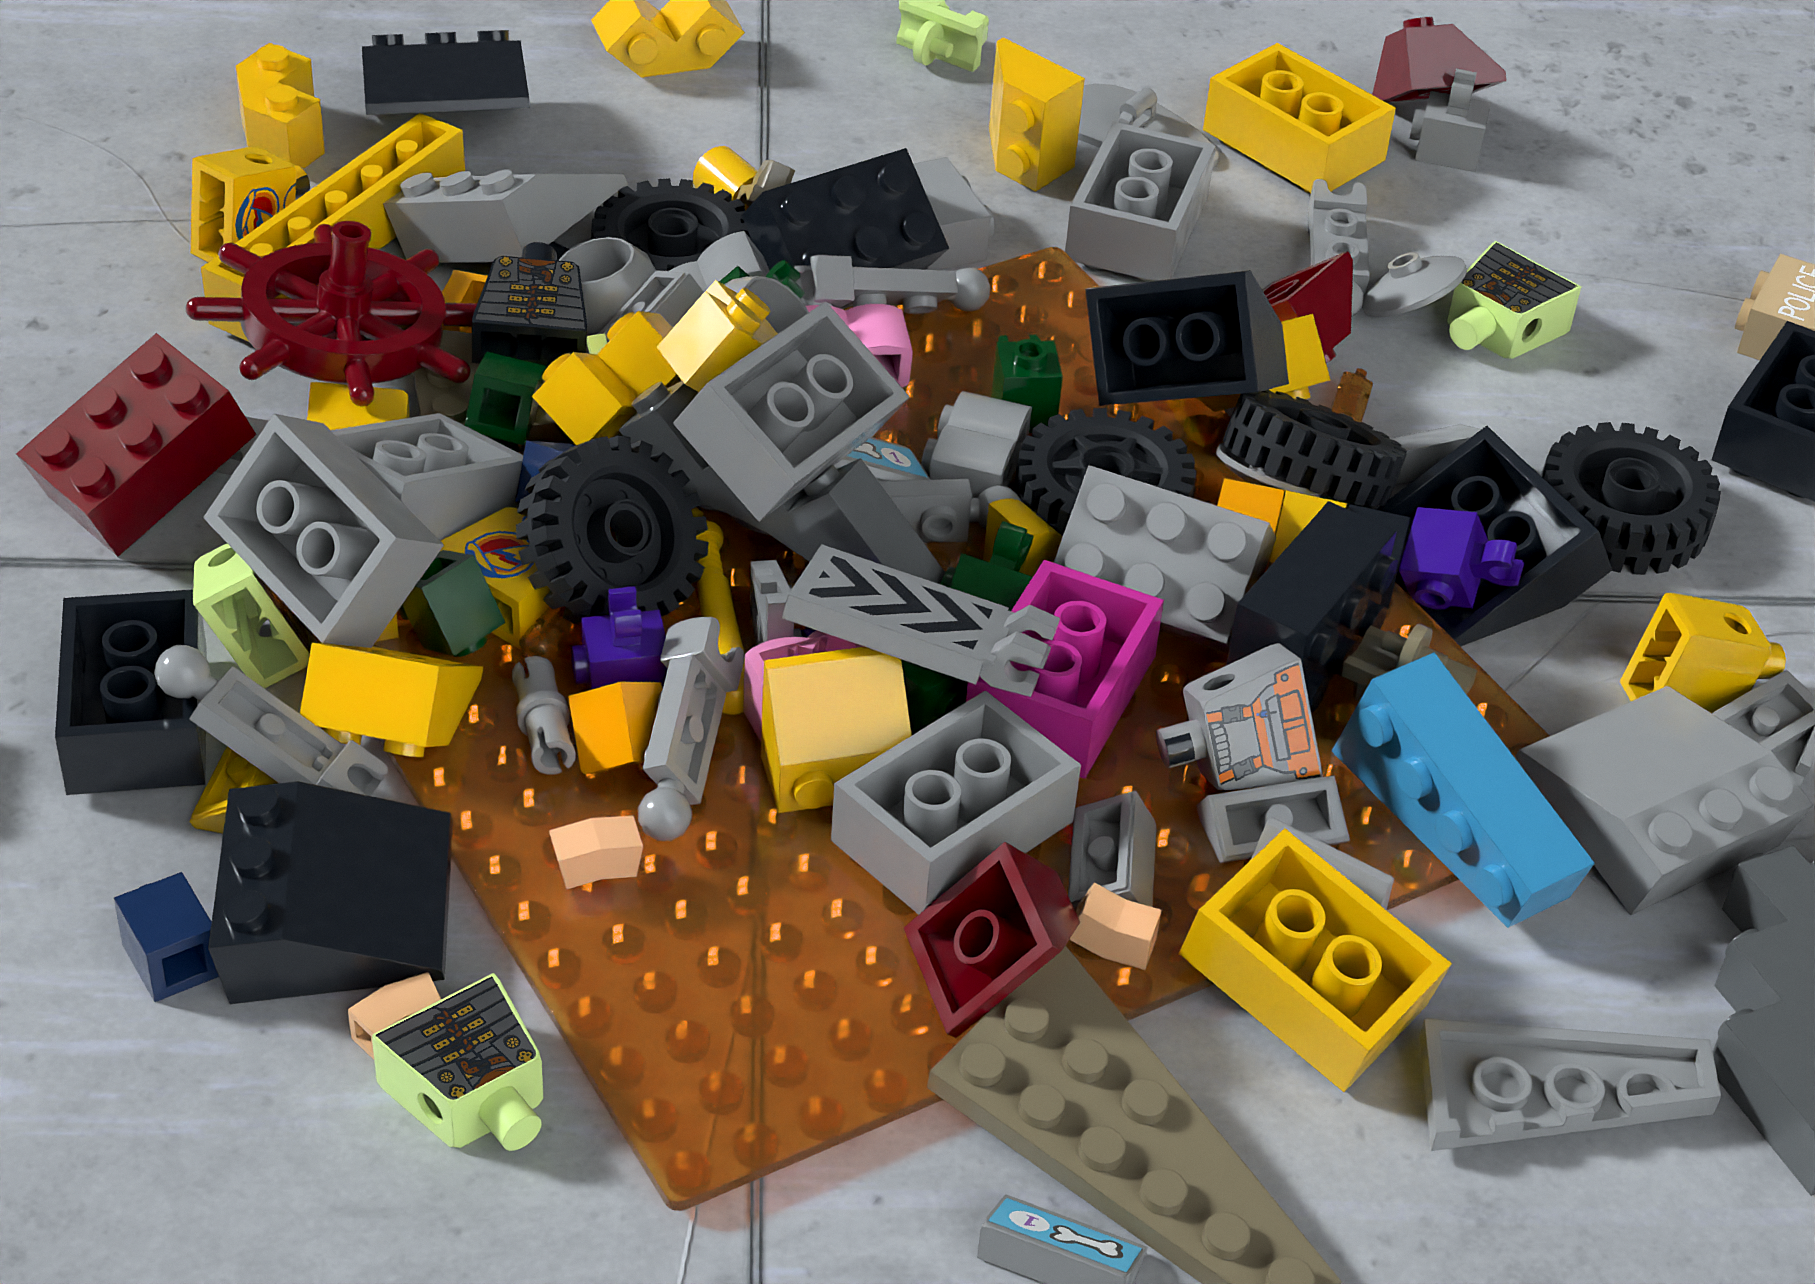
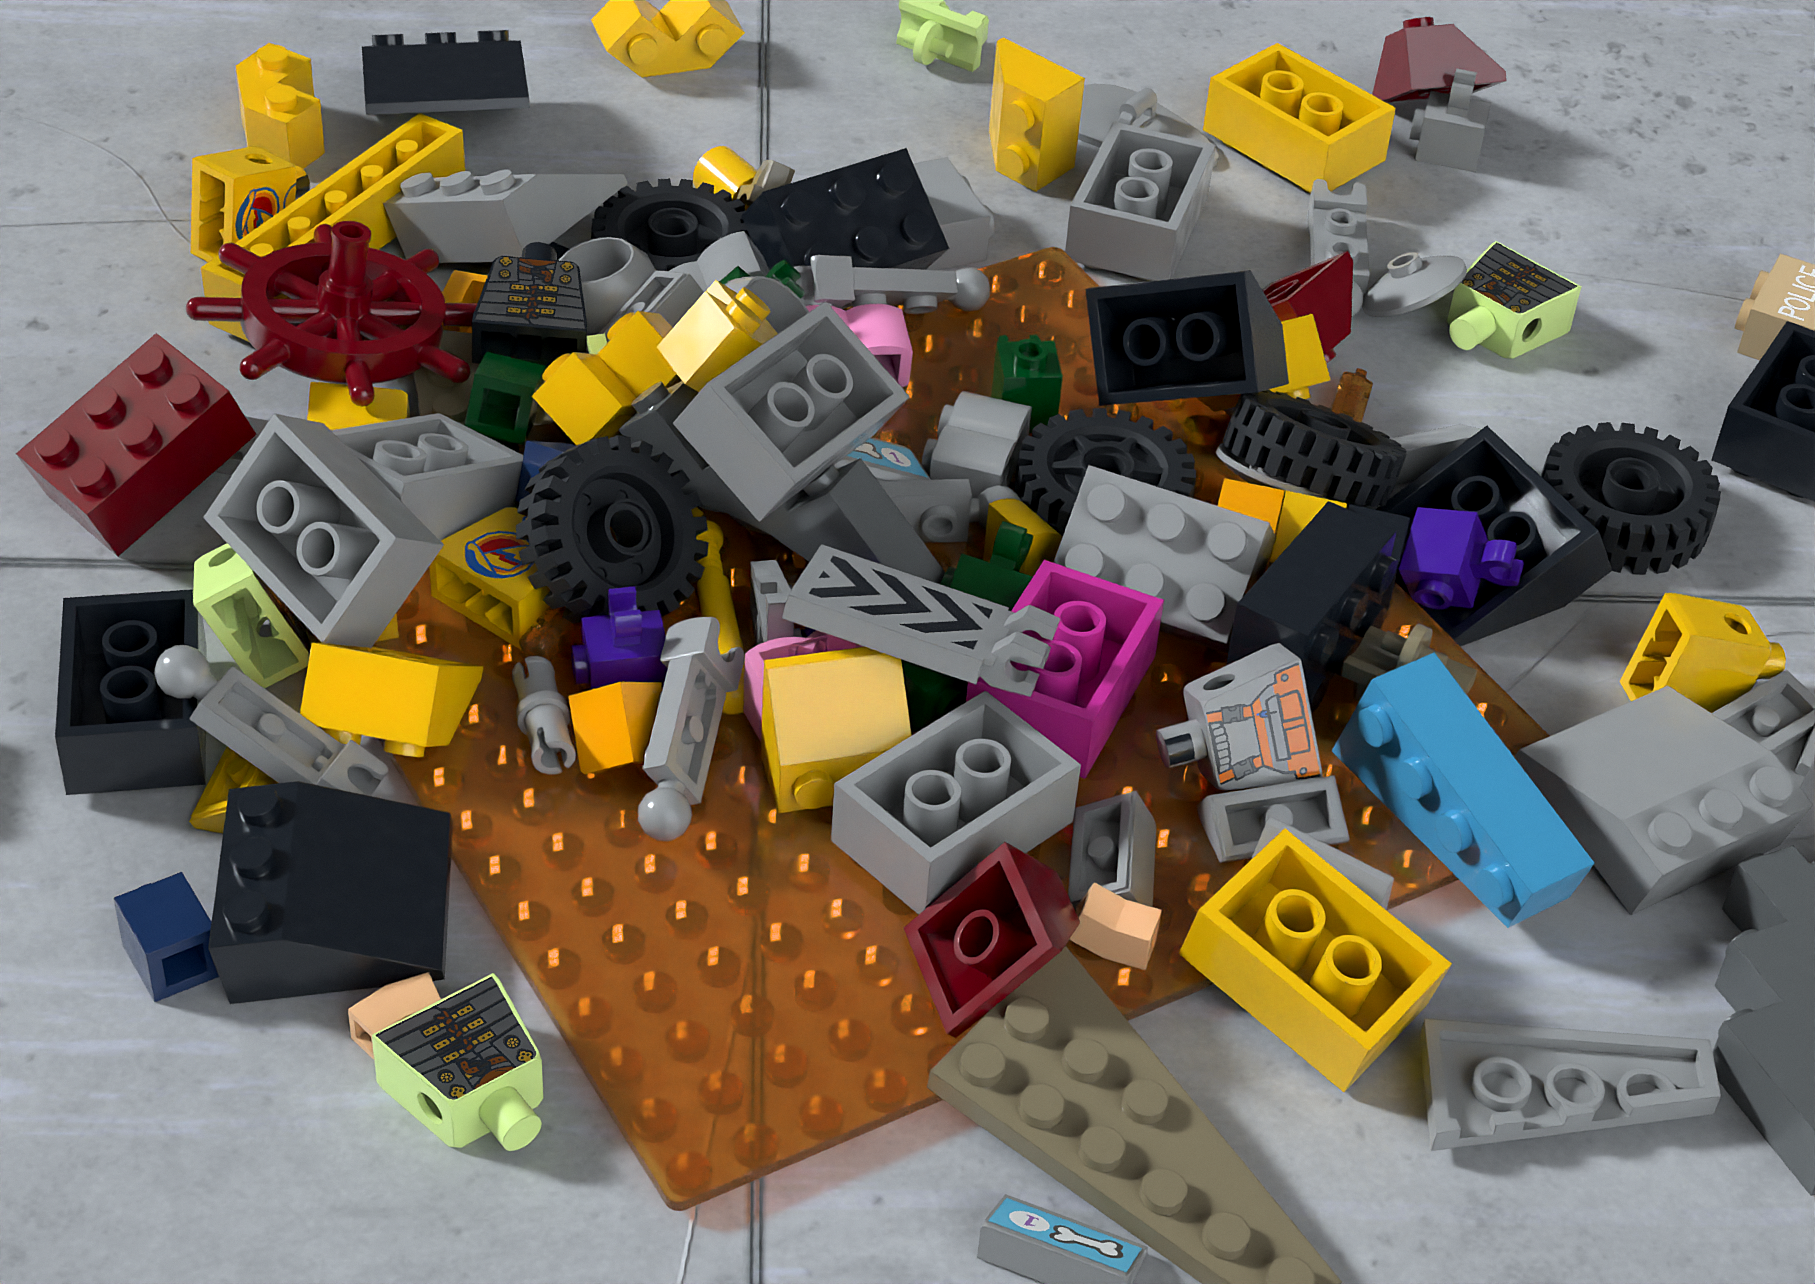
dark green brick [398,550,506,657] -> none
light nougat piece [549,816,643,890] -> none

